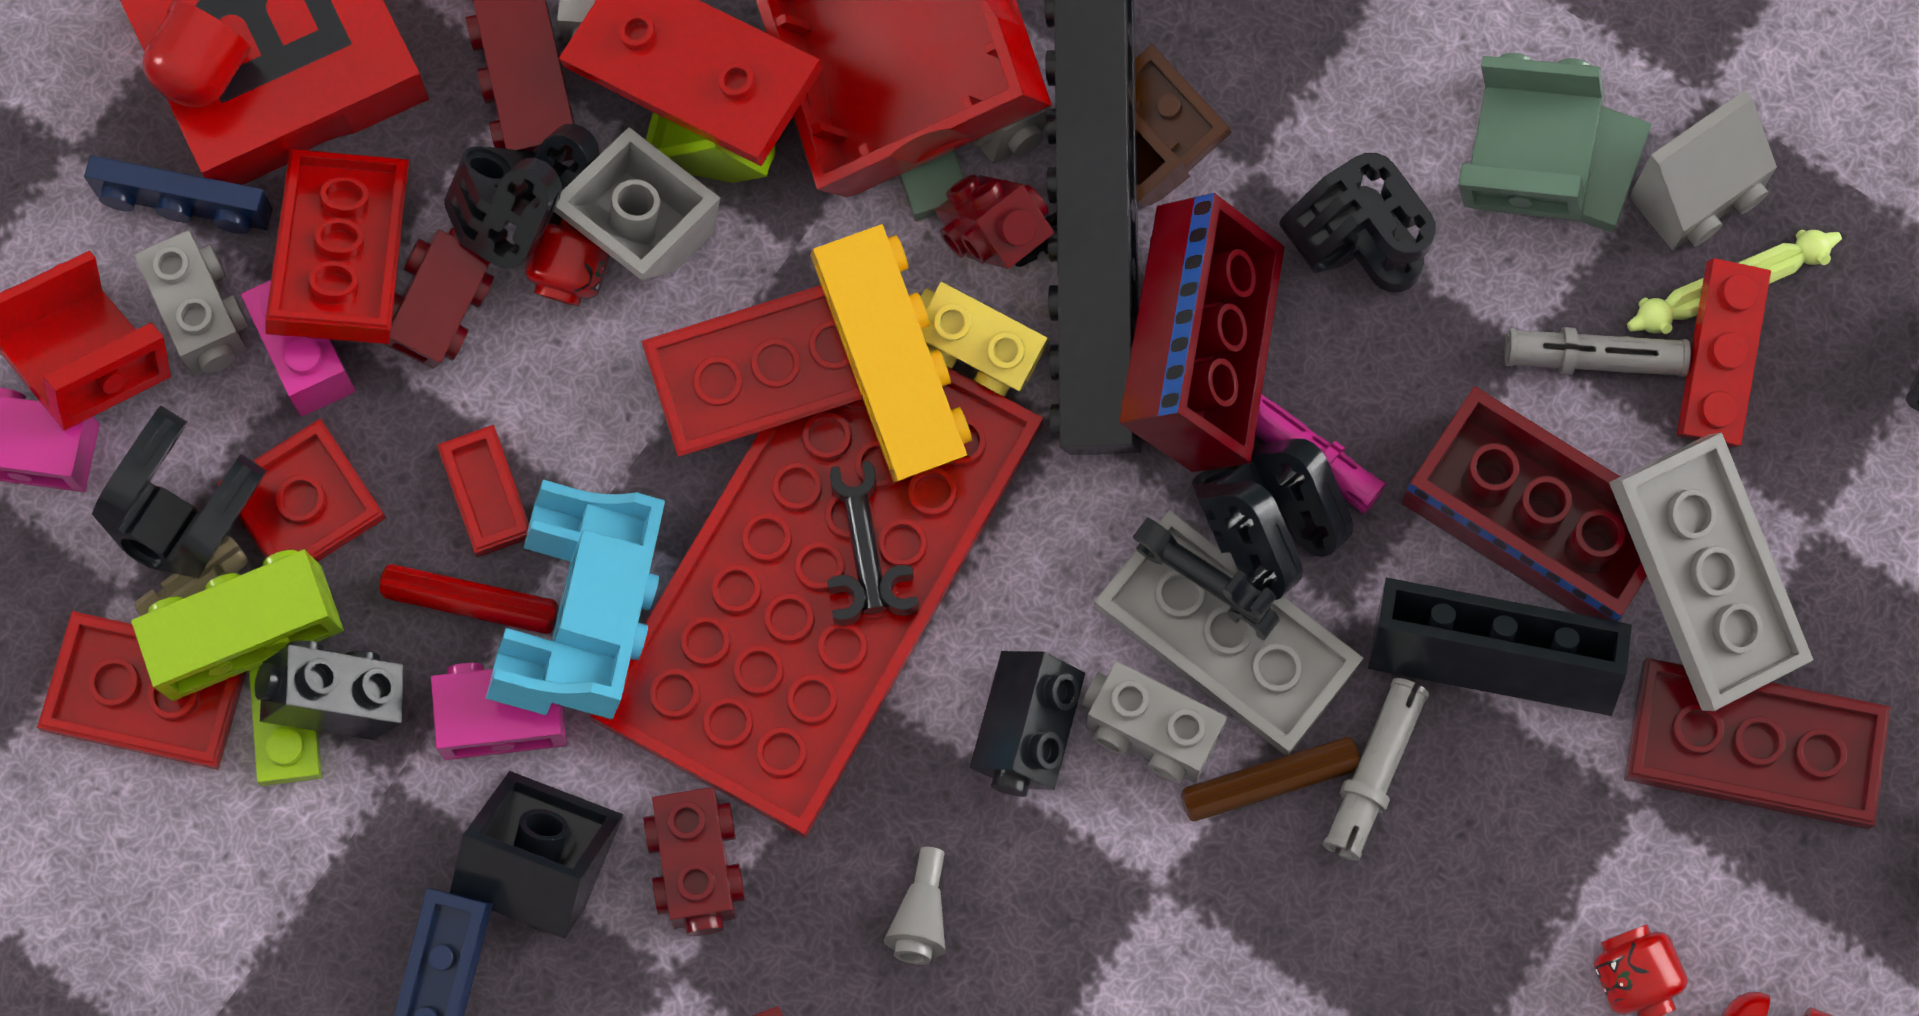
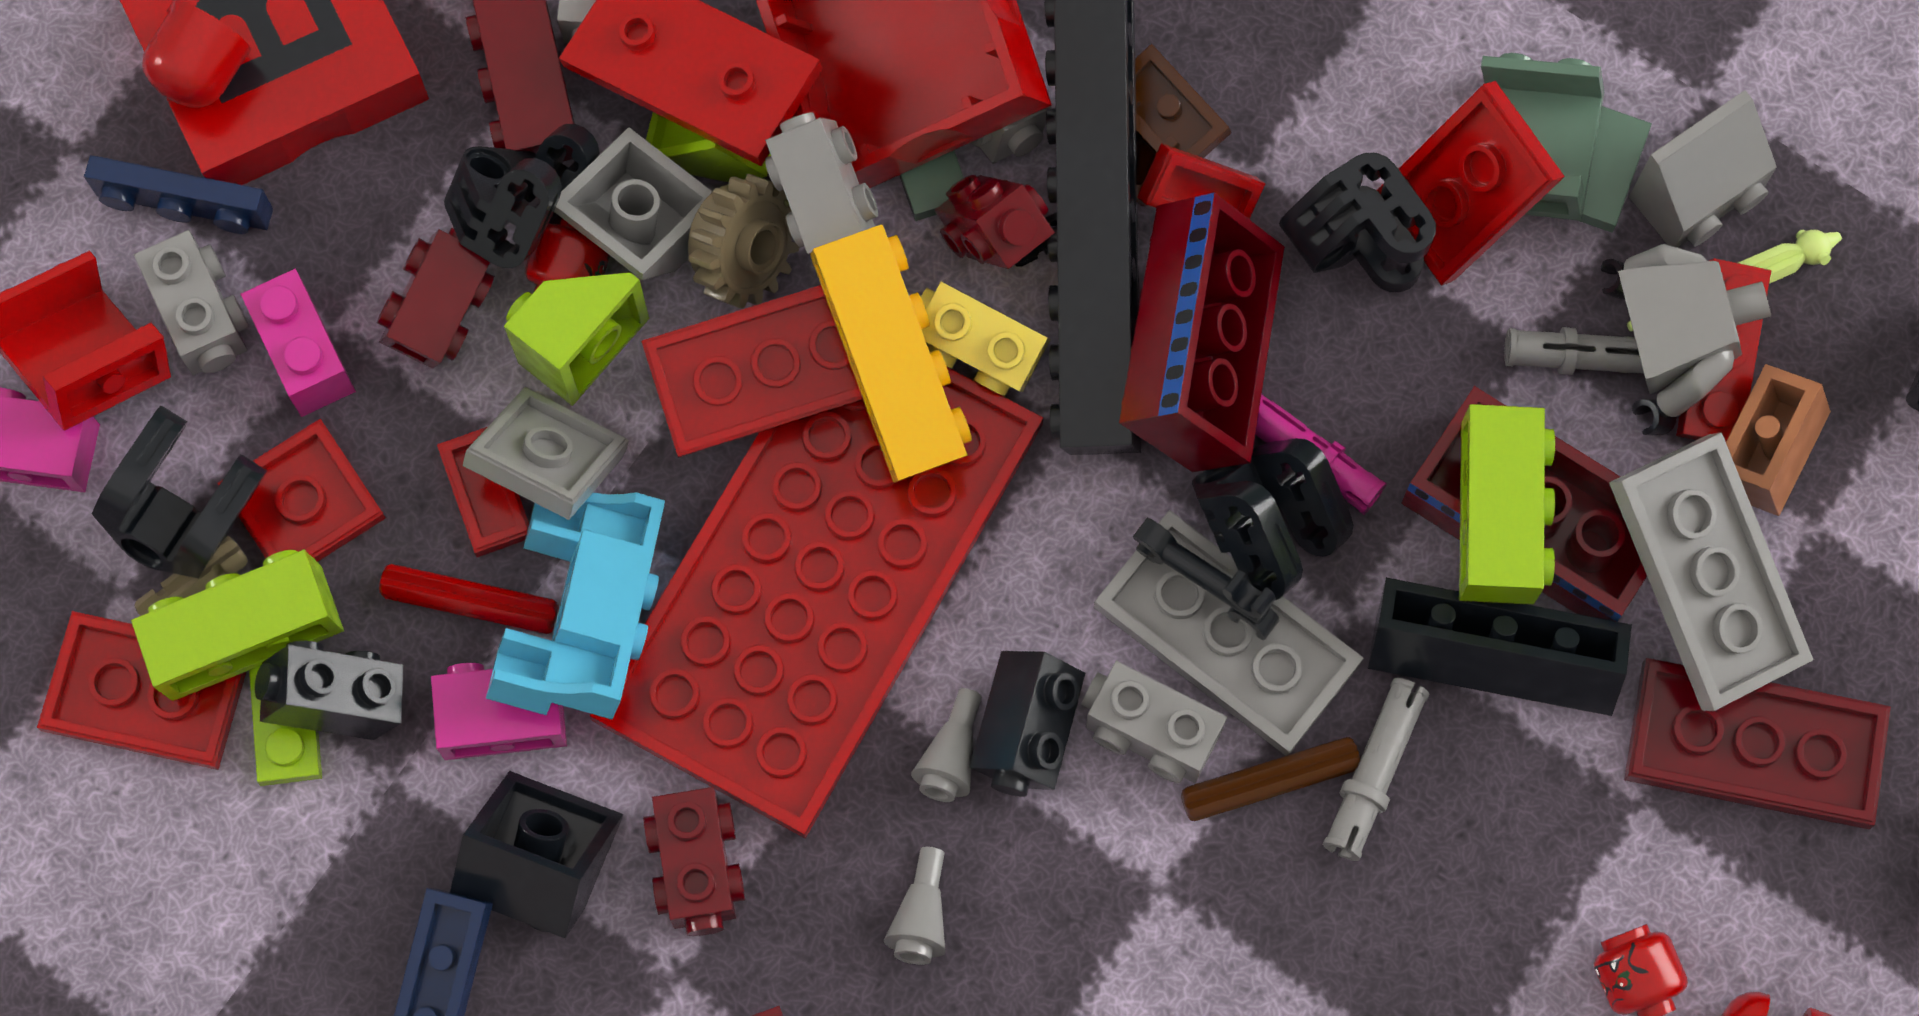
red plate [265,149,409,344] -> none
black bar [827,461,919,626] -> none
none -> light grey tile [463,387,629,520]
none -> lime slope [504,272,650,406]
none -> dark tan gear [688,174,800,308]
none -> light grey brick [765,112,878,254]
none -> light grey cone [911,688,982,802]
none -> red tile [1137,143,1266,219]
none -> red tile [1377,81,1565,286]
none -> lime brick [1459,404,1555,604]
none -> light grey torso [1601,244,1771,435]
none -> nougat brick [1726,364,1831,516]

